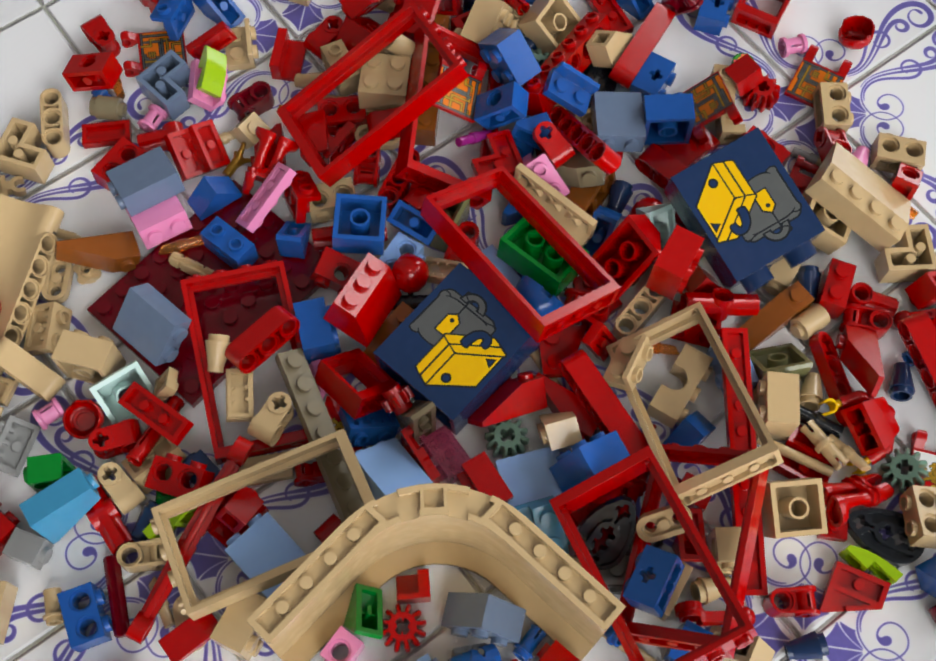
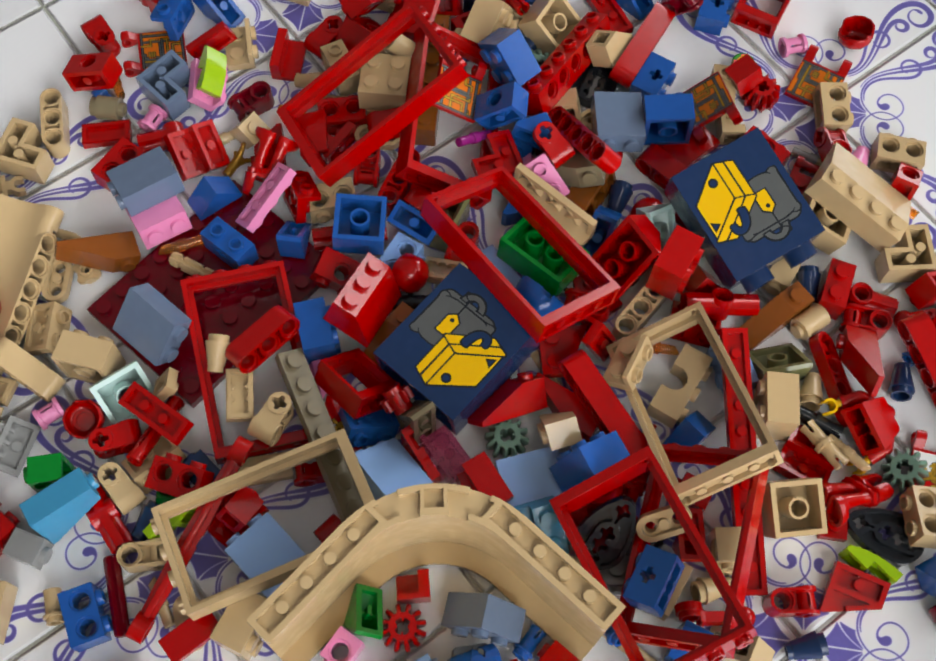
blue bracket [542,62,600,118] -> none
tan bar [756,437,834,477] -> none

